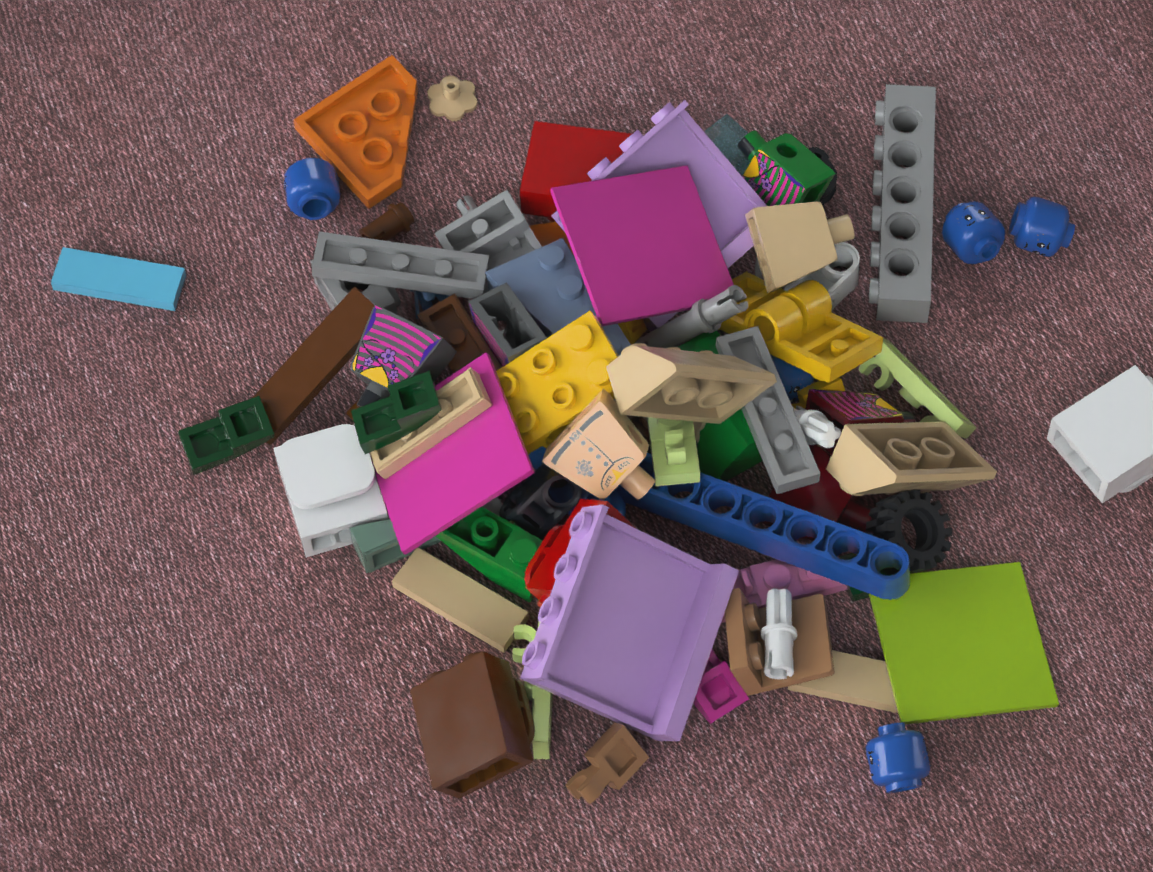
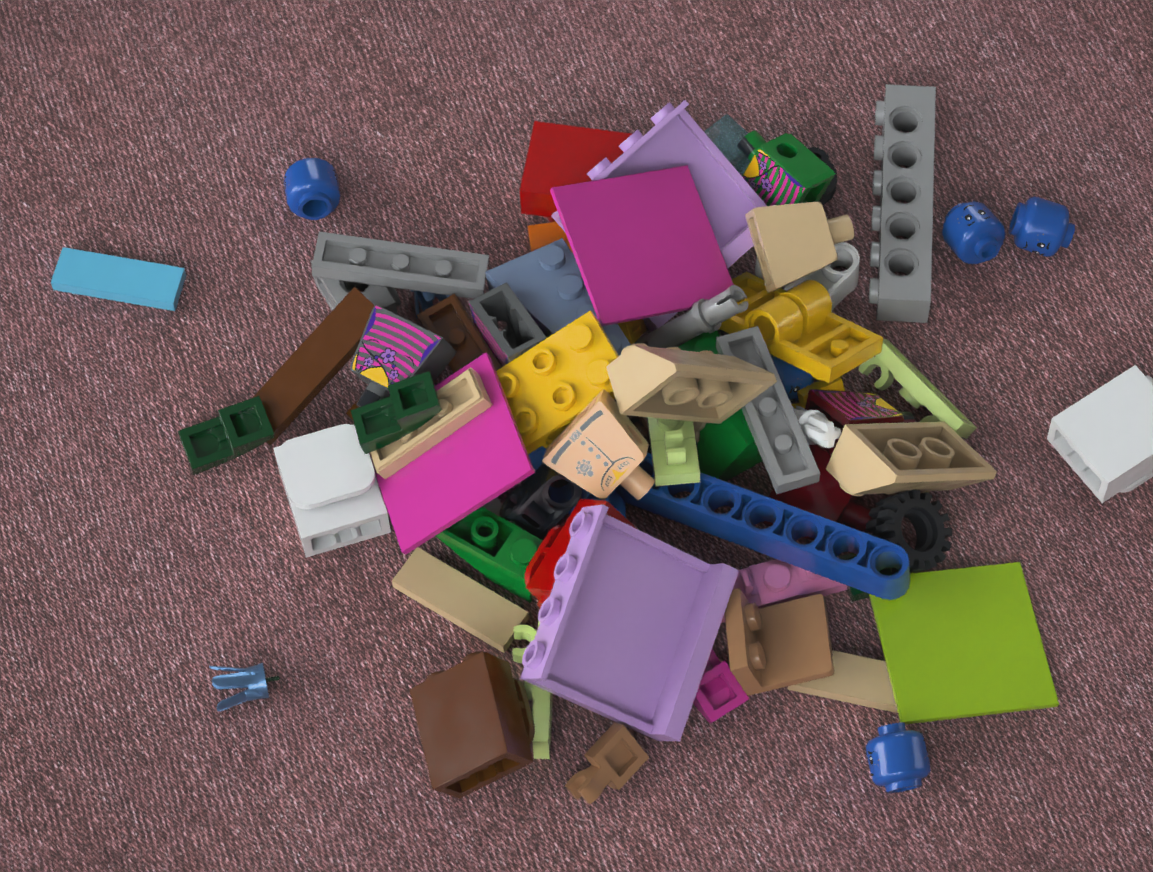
orange plate [293,55,418,209] -> none
sand green slope [349,519,441,573] -> none
reddish brown pin [359,202,415,241] -> none
tan plant [428,76,477,121] -> none
light grey plate [434,190,542,293] -> none
white axle [761,588,797,679] -> none
none -> flat silver piece [209,663,280,712]

